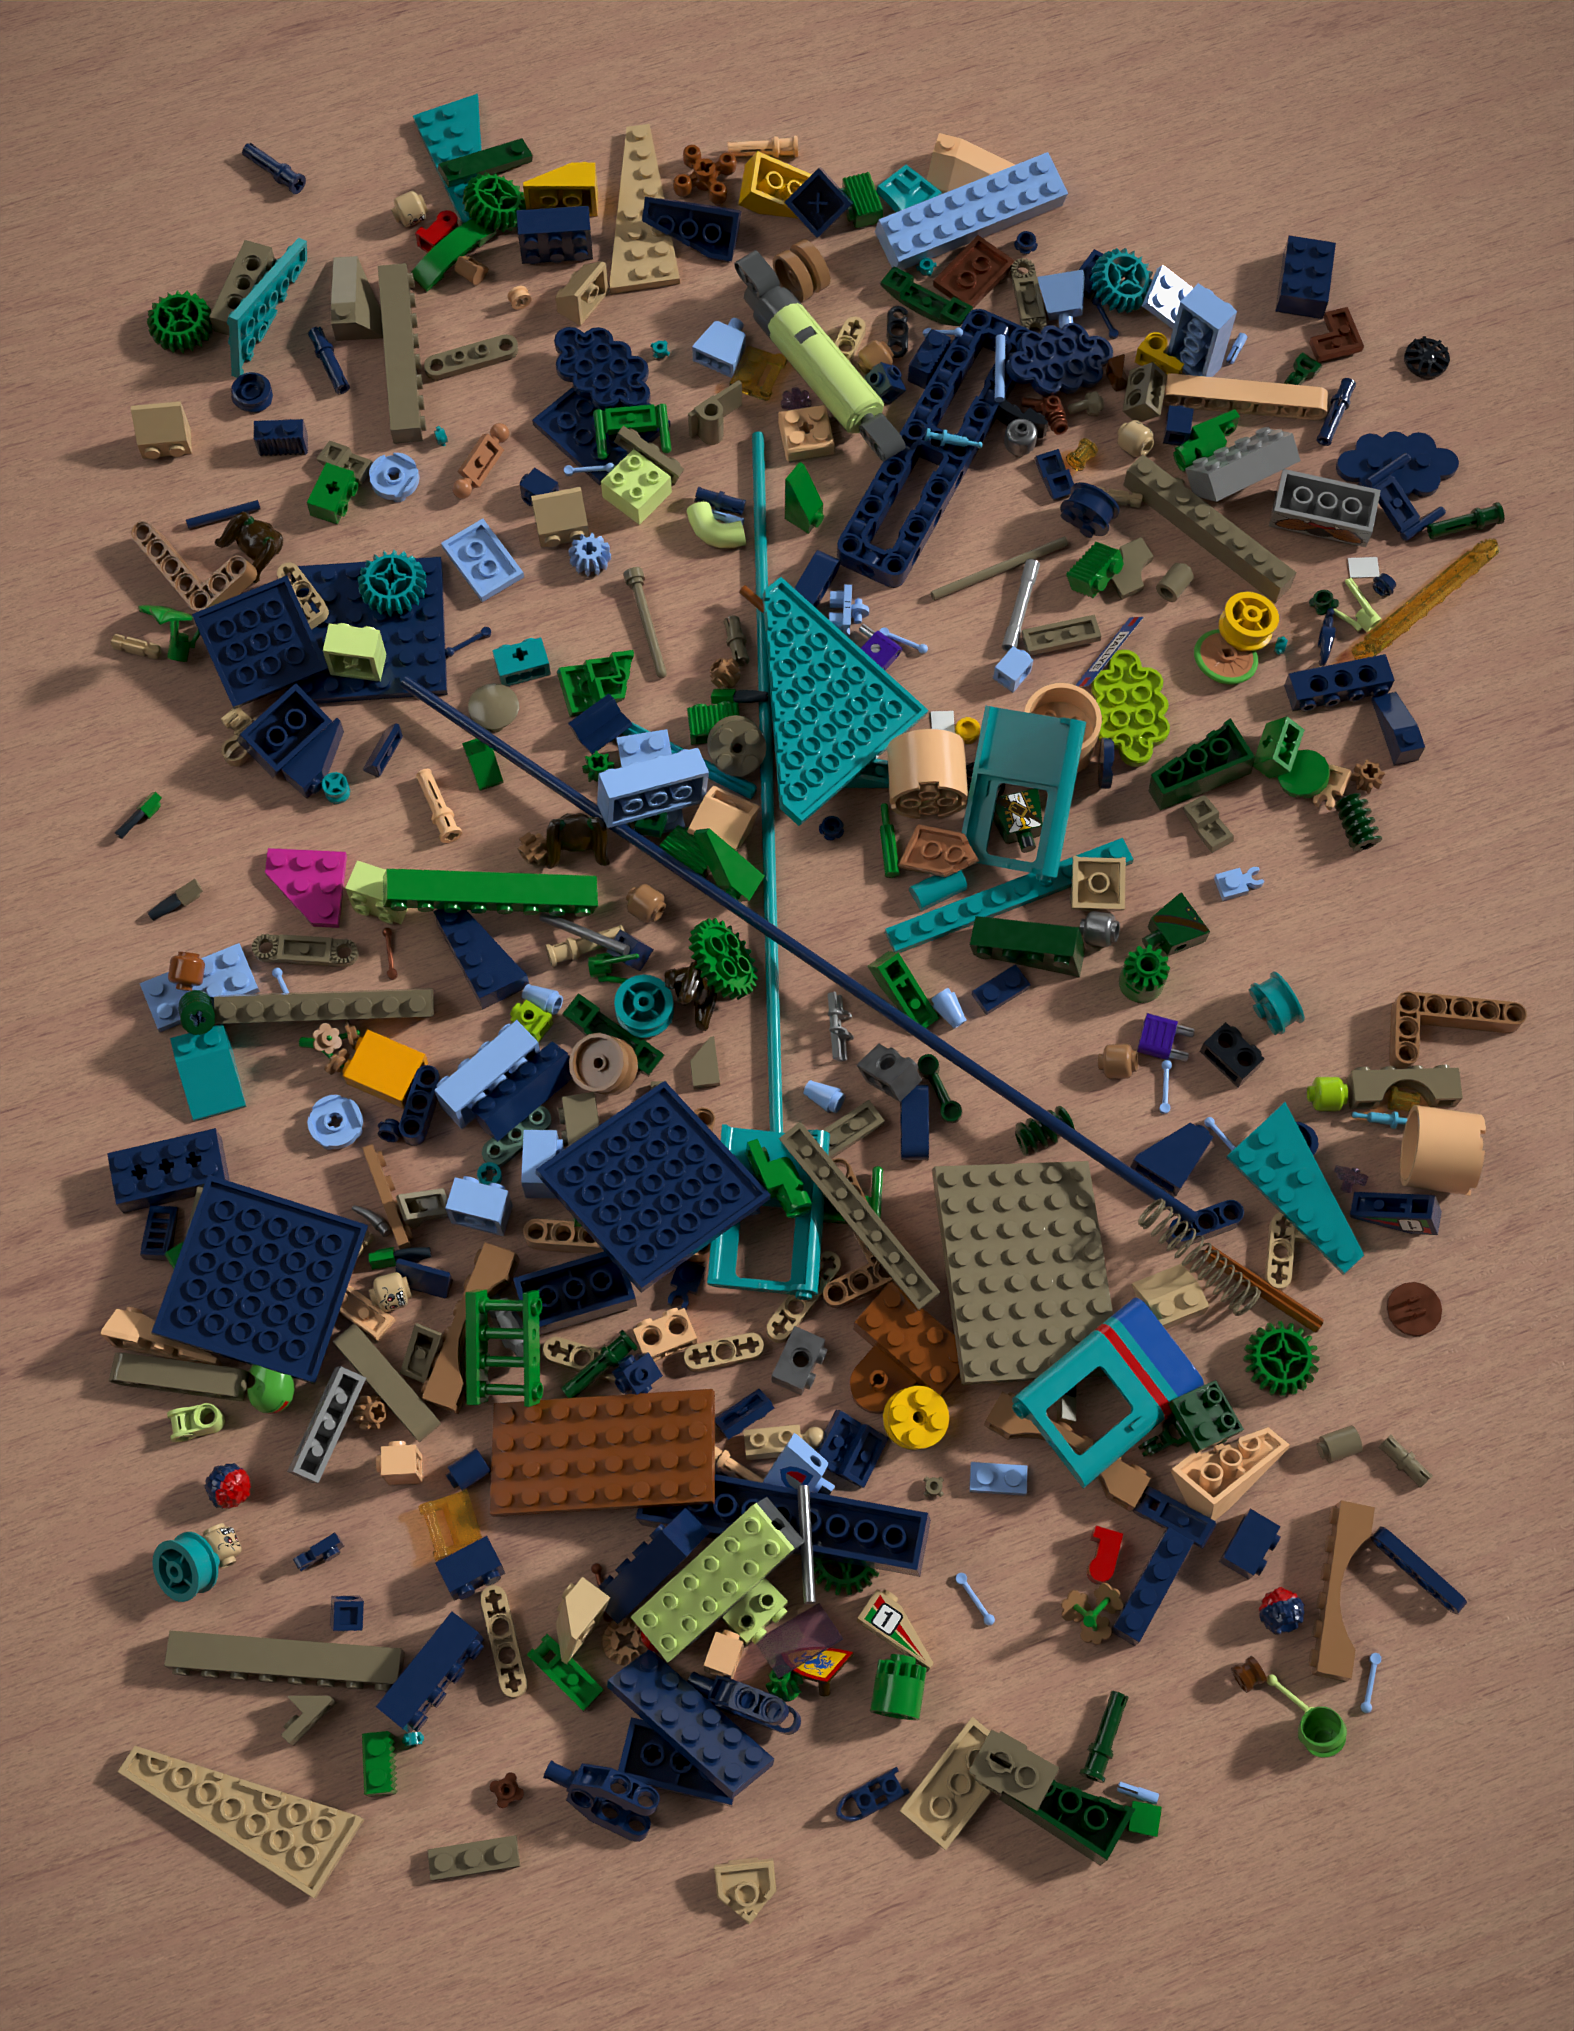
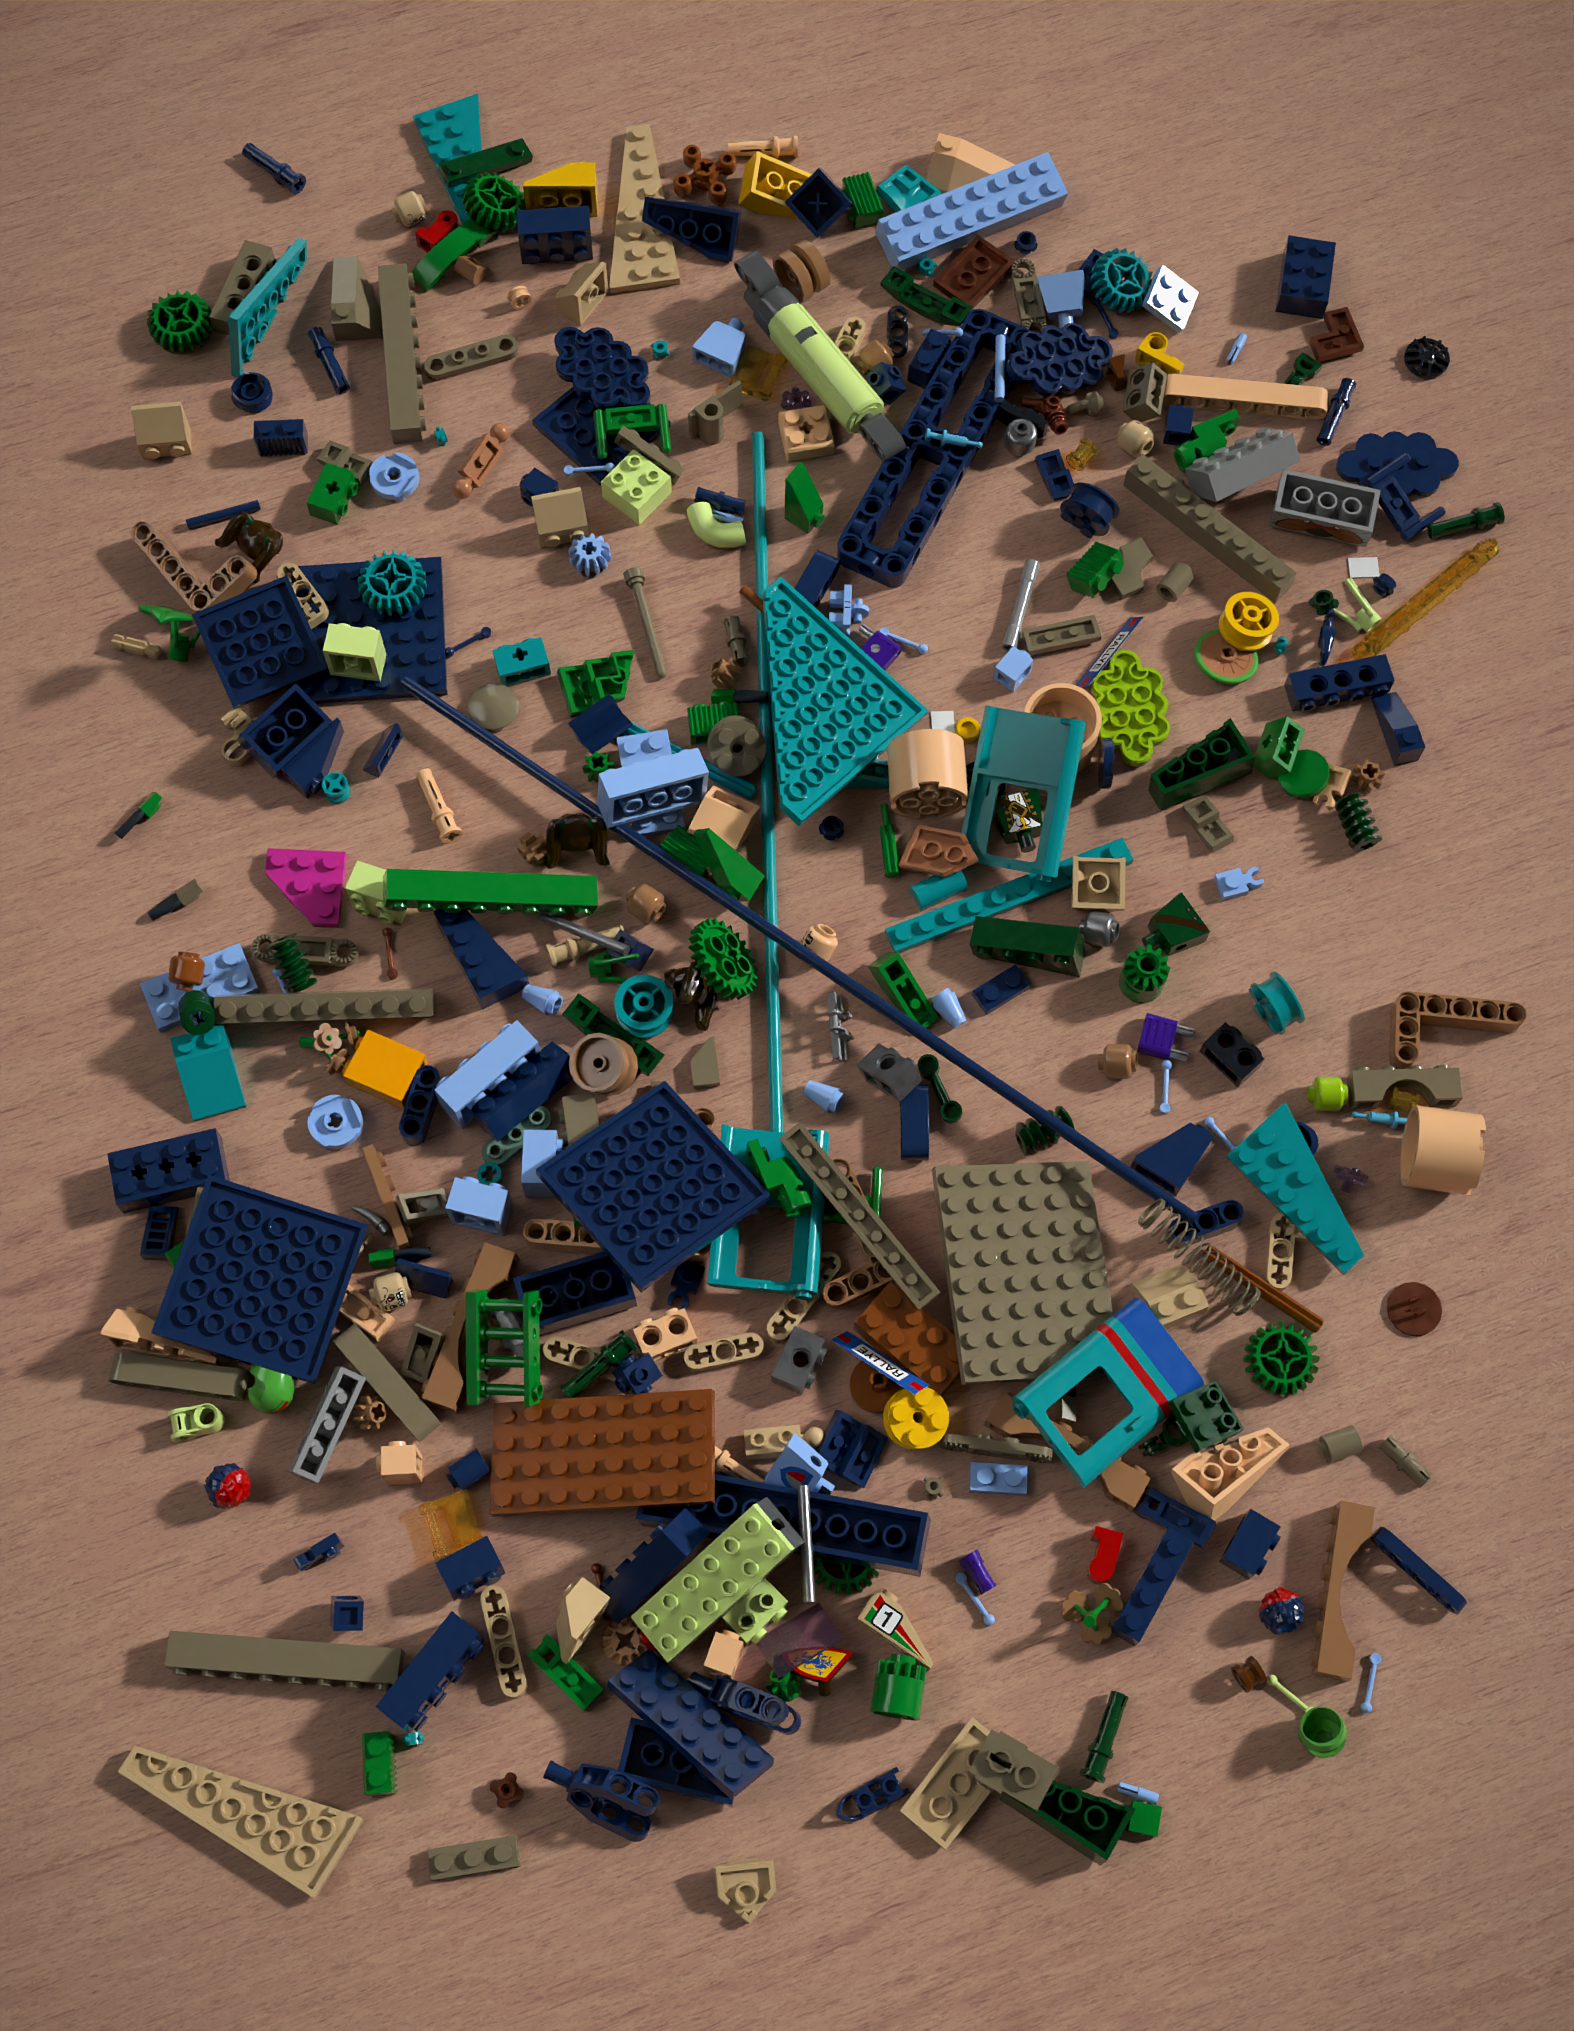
teal wheel [152,1532,220,1602] -> none
tan head [203,1523,242,1569] -> none
dark tan slope [281,1696,337,1746] -> none
dark blue plate [378,1118,402,1143] -> none
light blue plate [441,519,524,602] -> none
green slope [462,738,504,791] -> none
lime brick [510,999,554,1043] -> none
dark green plate [625,812,668,838] -> none
dark blue plate [715,1389,775,1440] -> none
dark tan plate [823,1100,885,1159] -> none
dark tan piece [931,537,1068,601] -> none
tan axle [1098,487,1143,508] -> none
light blue brick [1167,283,1237,377] -> none
dark blue slope [1350,1192,1442,1235] -> none
none -> dark green piece [266,933,318,993]
none -> light nougat head [800,924,838,961]
none -> sticker [831,1331,929,1394]
none -> dark tan plate [940,1433,1053,1463]
none -> dark purple pin [958,1549,997,1595]

